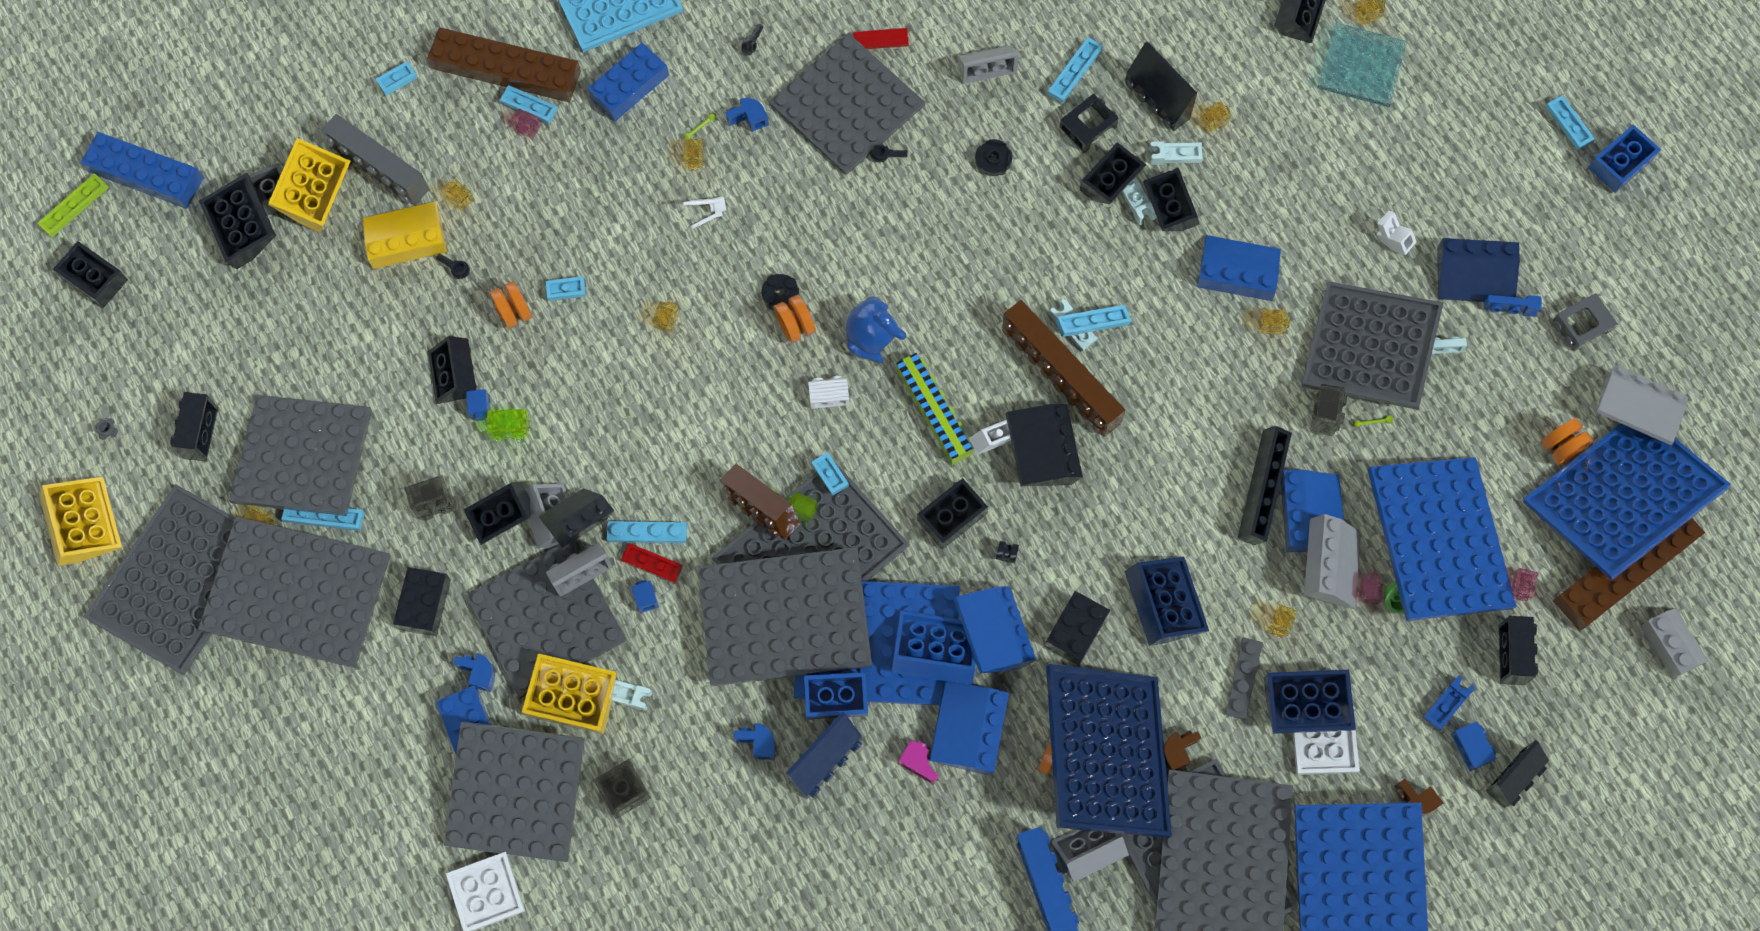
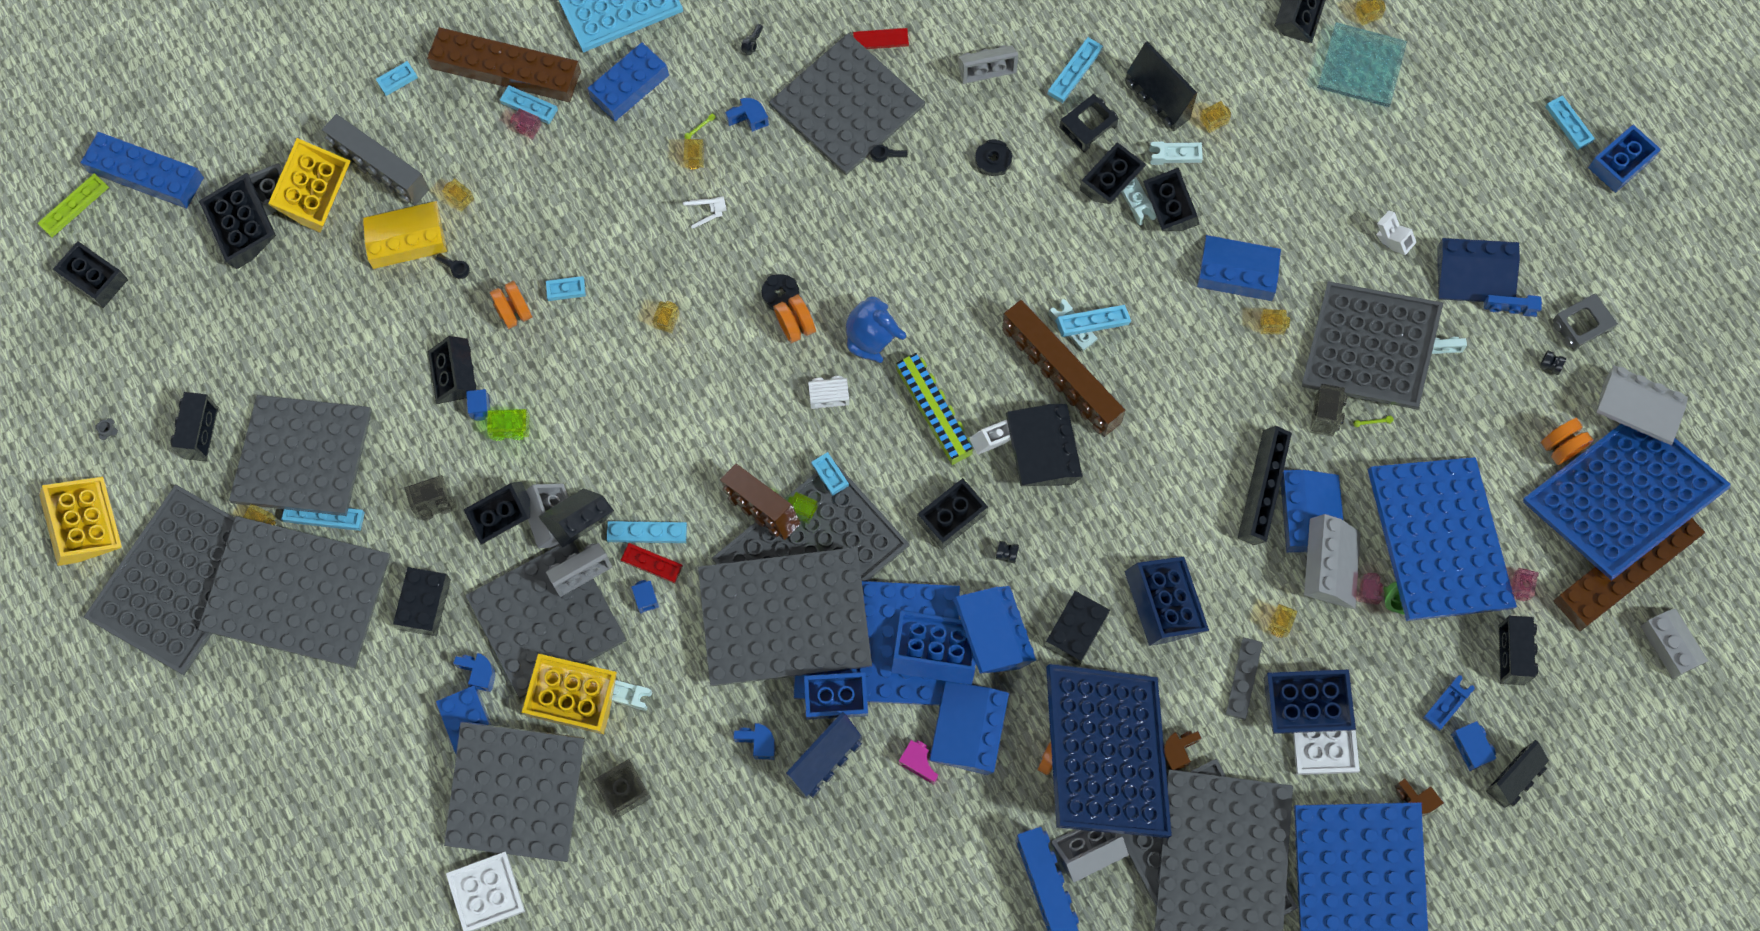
none -> black wheel [1539,350,1566,375]

